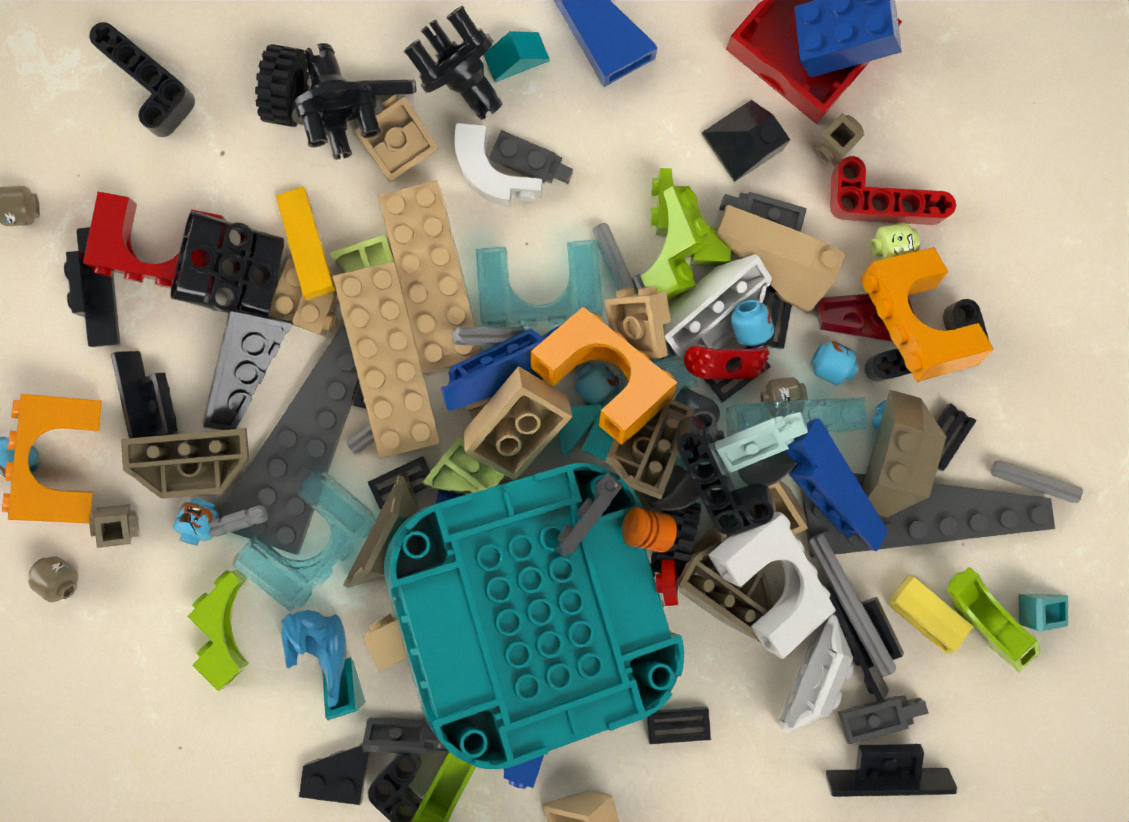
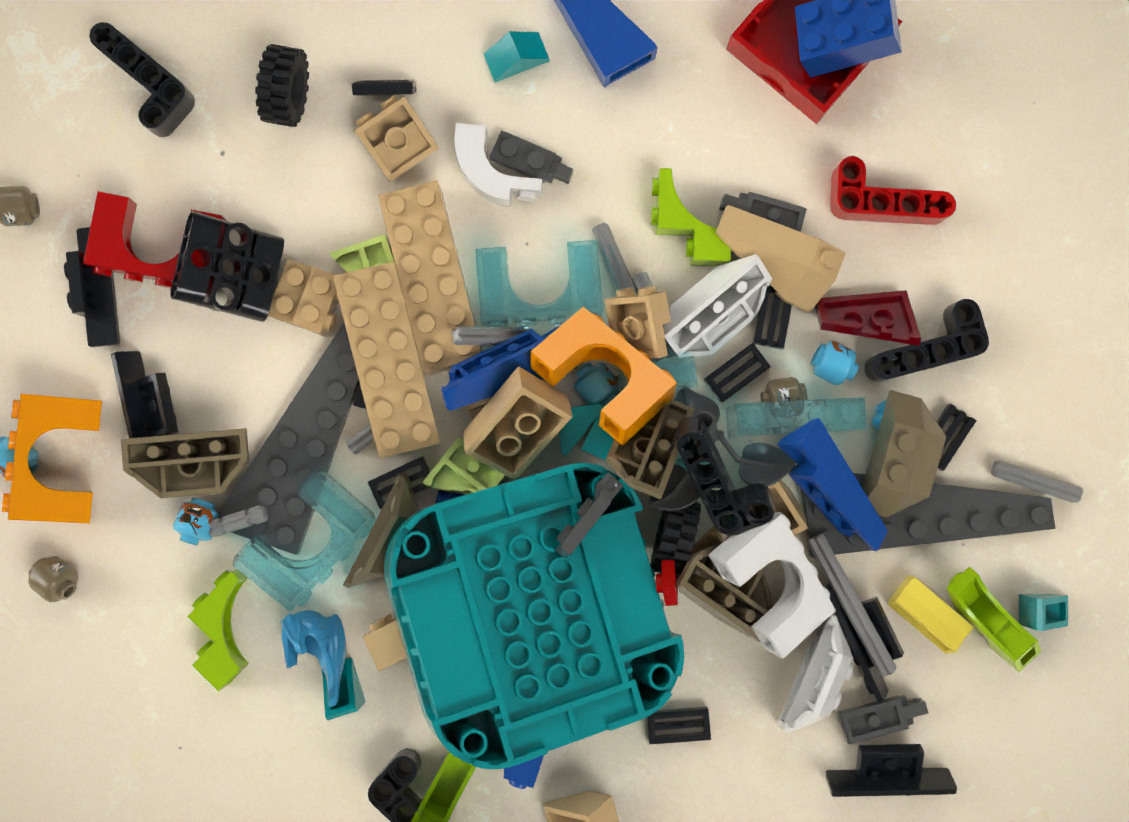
dark tan brick [89,504,139,548] -> none
wing [202,308,293,430] -> none
yellow tile [276,186,336,301] -> none
black piece [290,43,381,160] -> none
black wing [299,743,369,805] -> none
dark grey hinge [362,718,448,754] -> none
black piece [403,5,502,120] -> none
orange piece [622,507,677,553] -> none
lime arch [641,186,713,302] -> none
red piece [684,345,770,379] -> none
black slope [701,100,790,182] -> none
light aqua hinge [715,412,808,472] -> none
medium azure head [731,300,774,348] -> none
dark tan brick [813,113,865,166] -> none
light orange arch [860,247,994,382] -> none
yellowish green head [871,223,920,260] -> none

